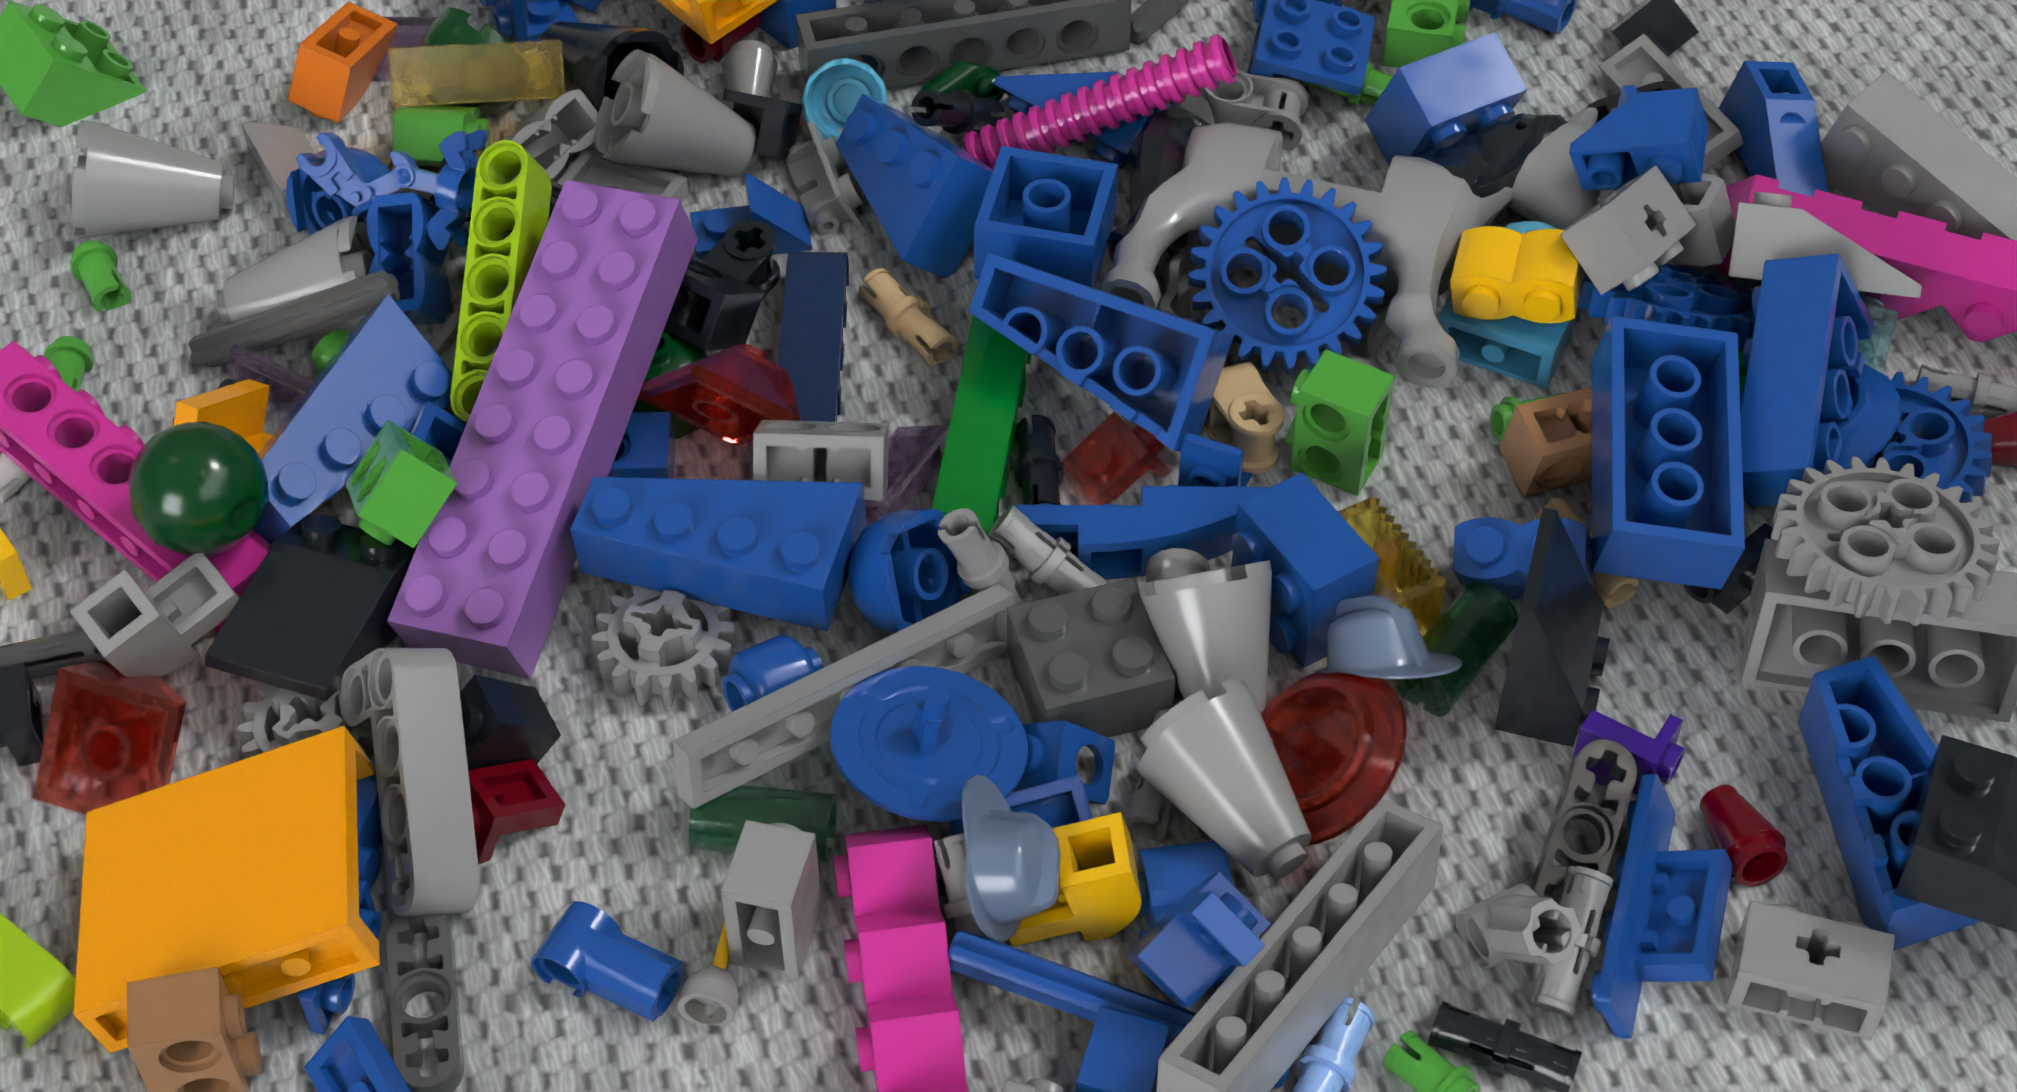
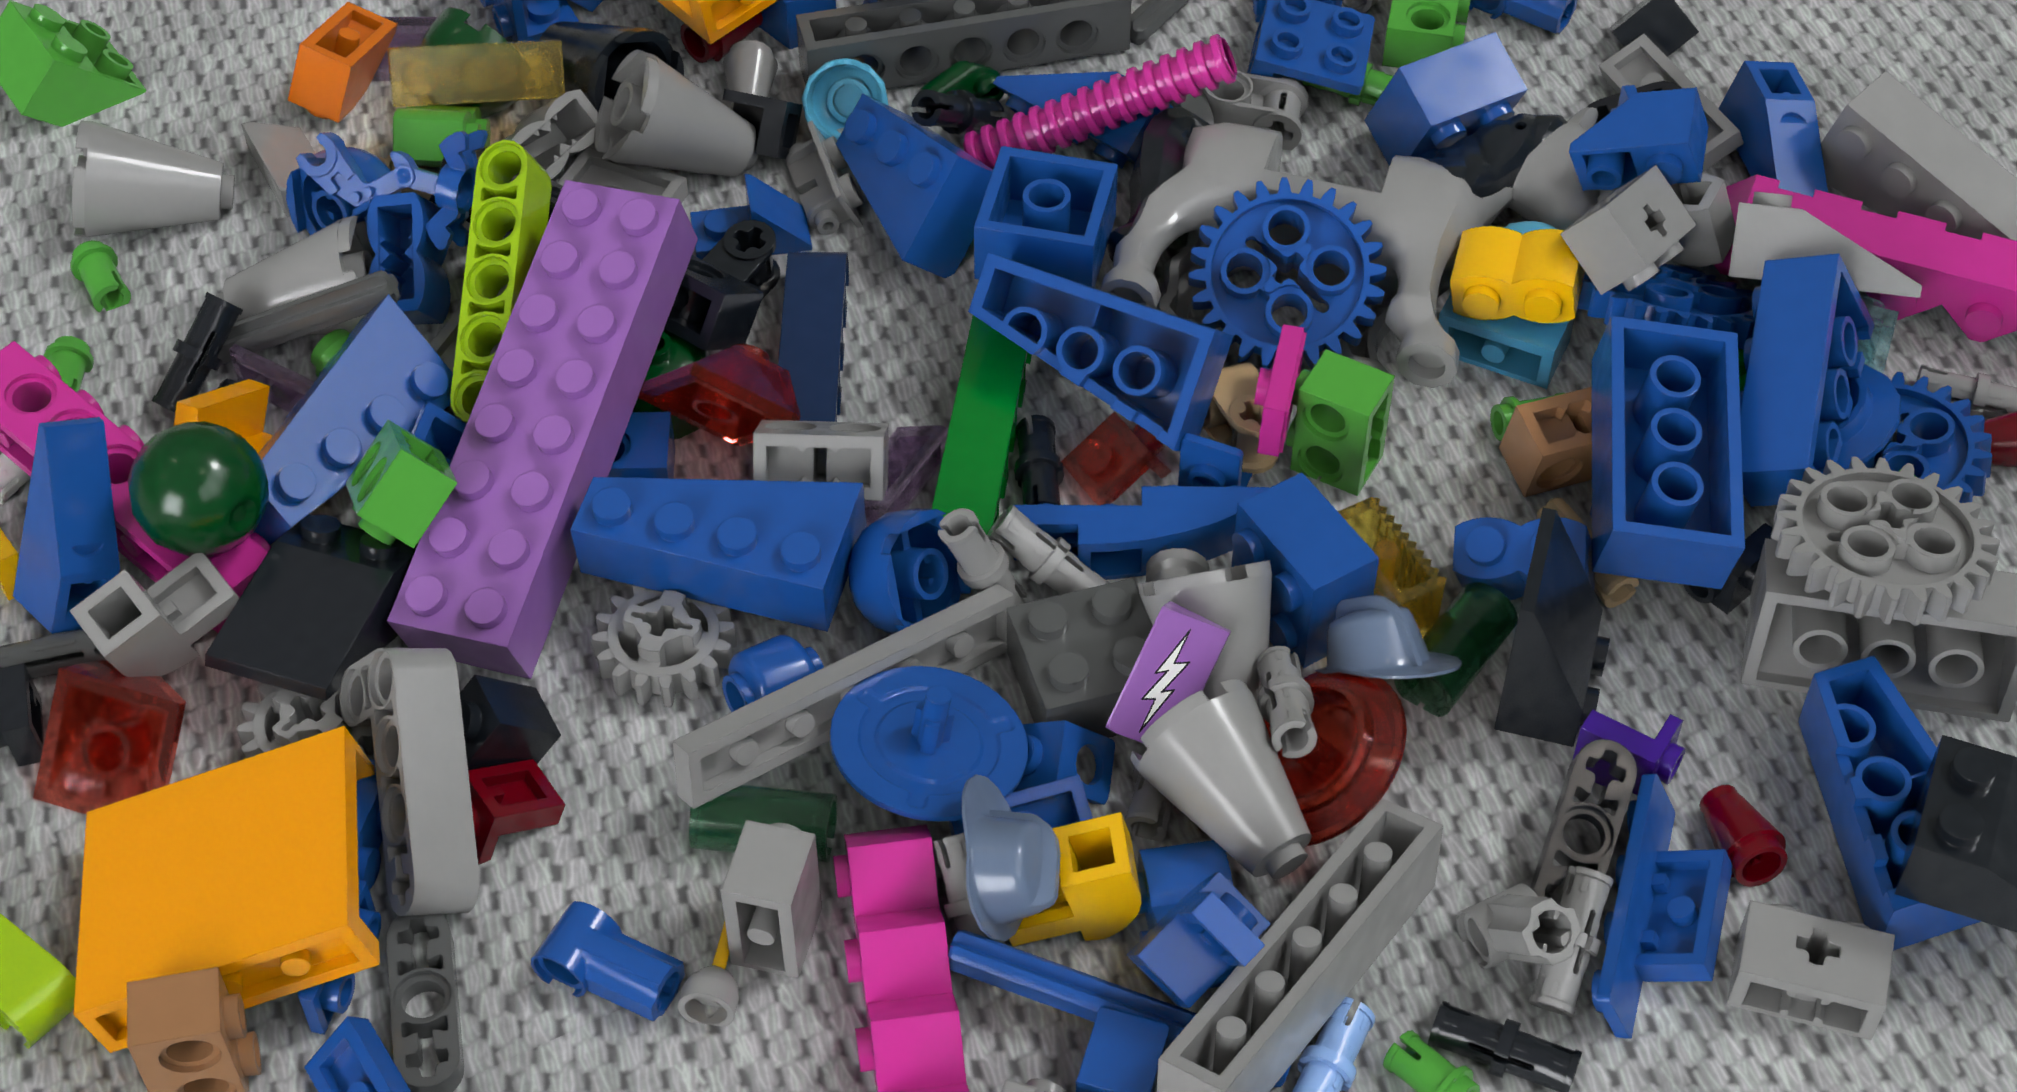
tan pin [859,268,958,367] -> none
none -> blue slope [13,417,120,634]
none -> black pin [151,292,243,412]
none -> medium lavender slope [1105,601,1231,743]
none -> dark pink plate [1254,324,1307,457]
none -> light grey pin [1256,646,1317,758]

